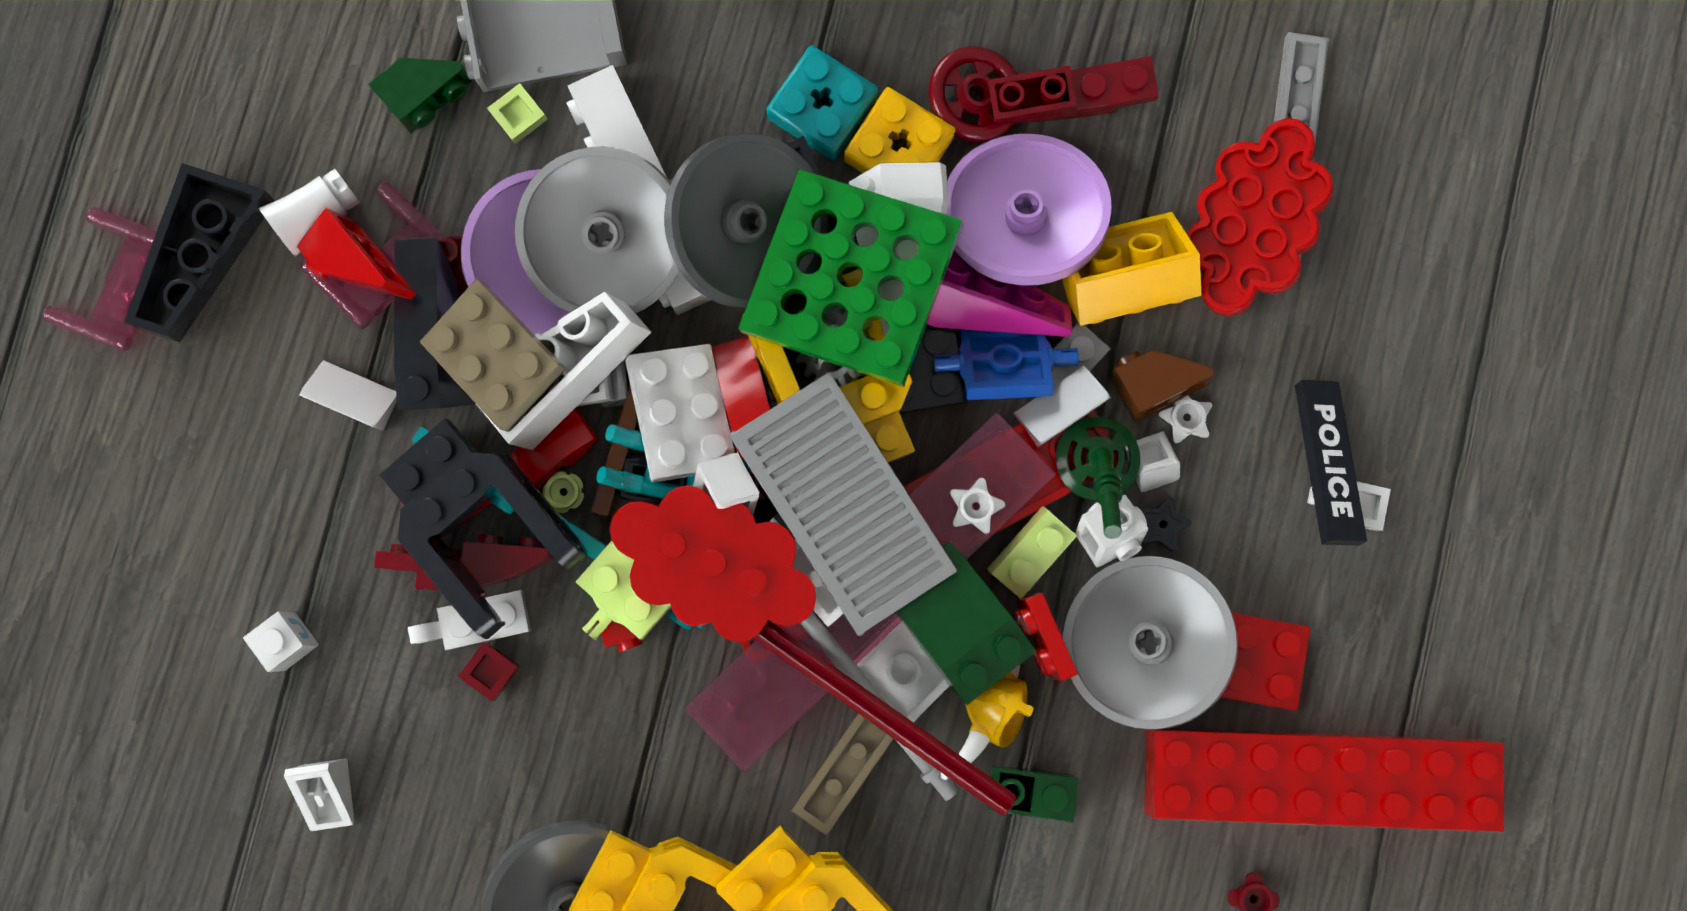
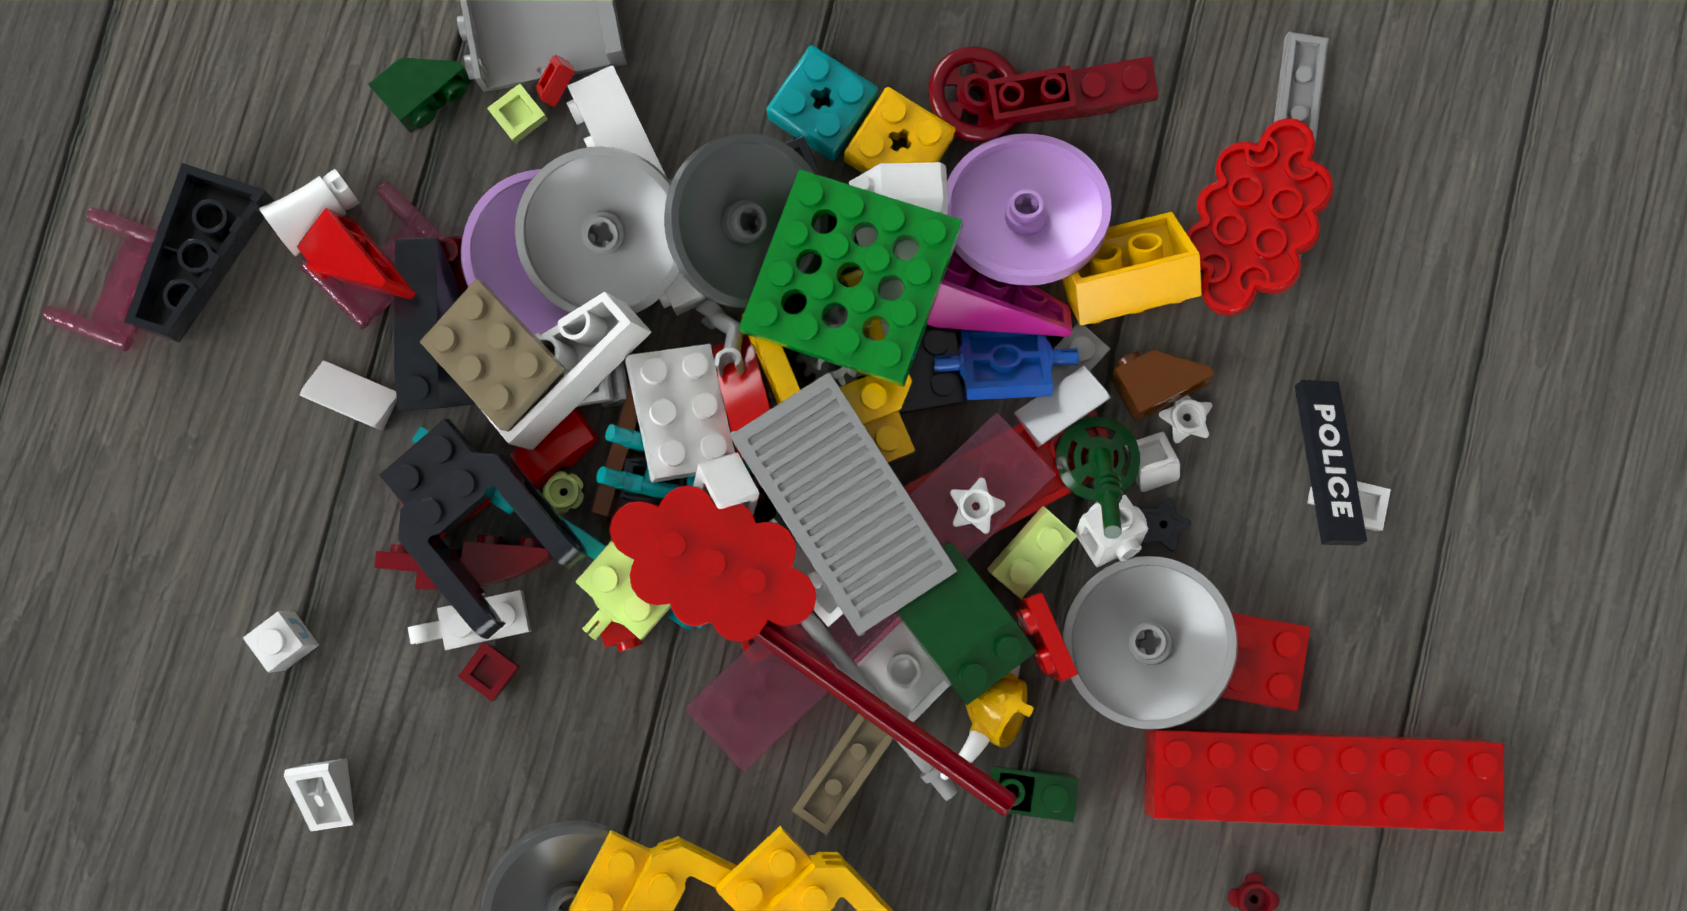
none -> red tile [535,54,575,107]
none -> light grey arm [696,298,745,377]

